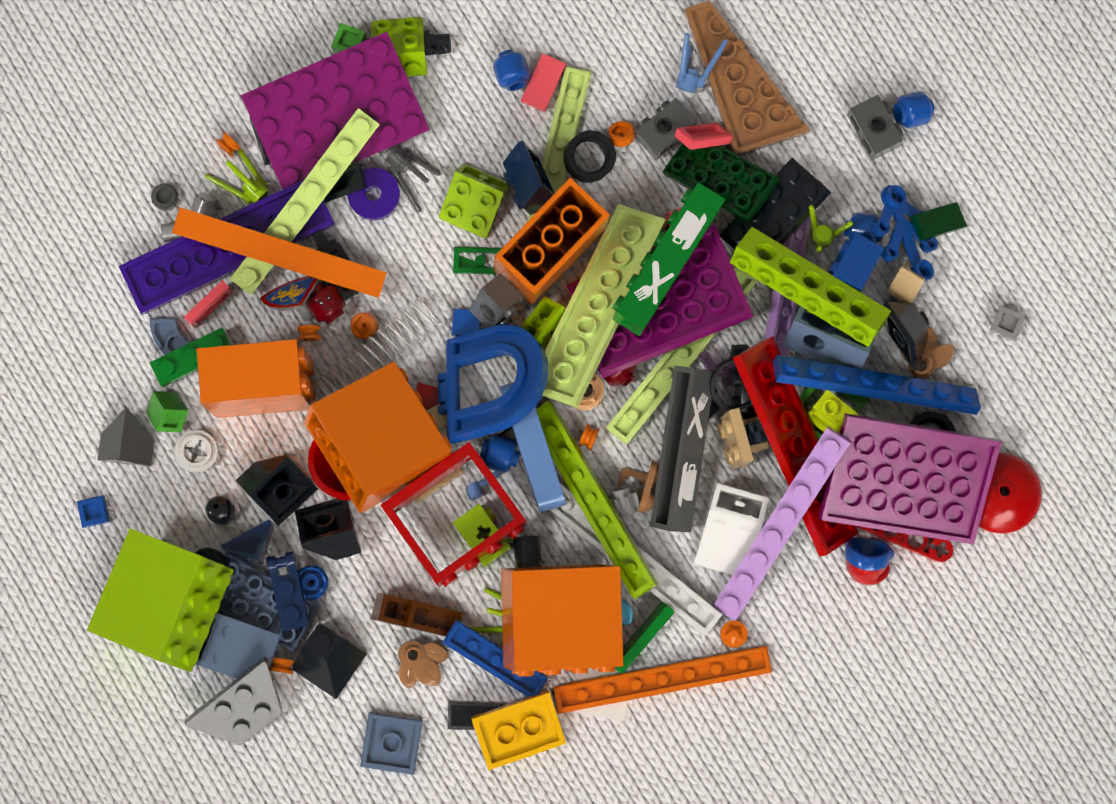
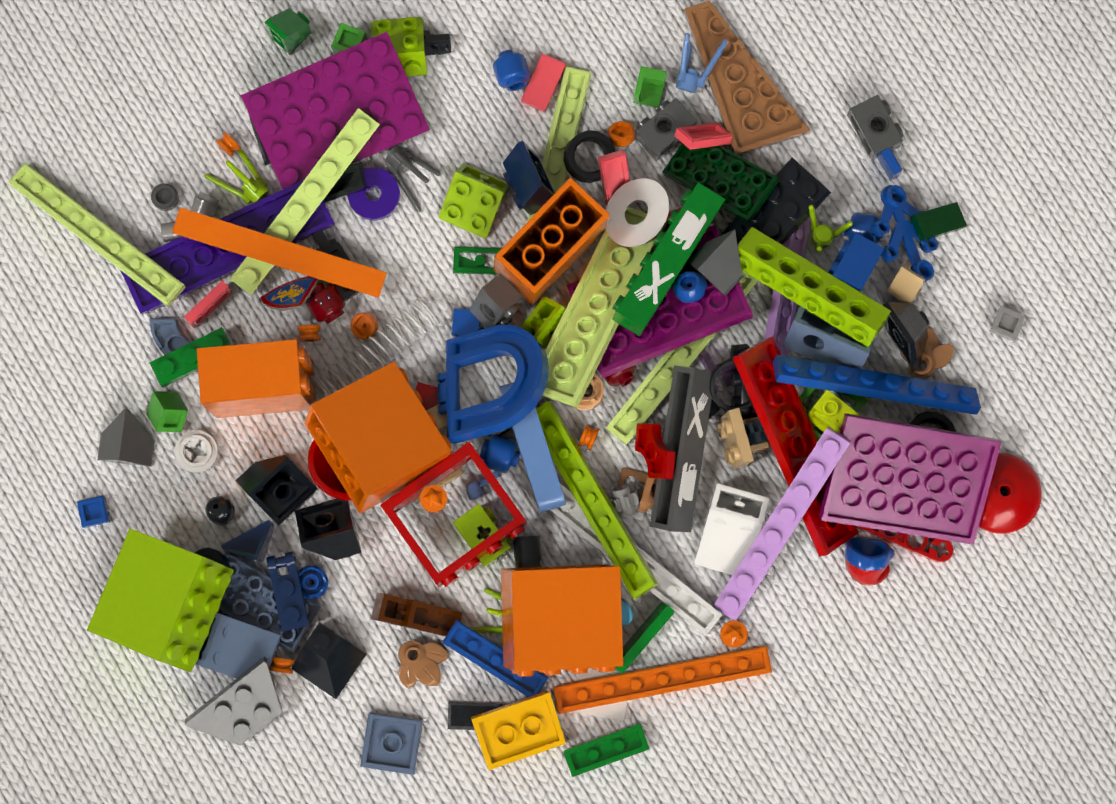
blue head [893,91,935,129] -> none
none -> yellowish green tile [8,163,186,308]
none -> green slope [264,8,311,55]
none -> orange tile [420,485,447,513]
none -> green plate [563,724,649,777]
none -> coral tile [598,150,630,206]
none -> white sticker [605,178,669,247]
none -> bright green panel [633,66,667,108]
none -> red tile [635,423,675,479]
none -> blue plate [673,271,707,303]
none -> dark grey slope [687,229,744,296]
none -> blue tile [877,148,902,181]

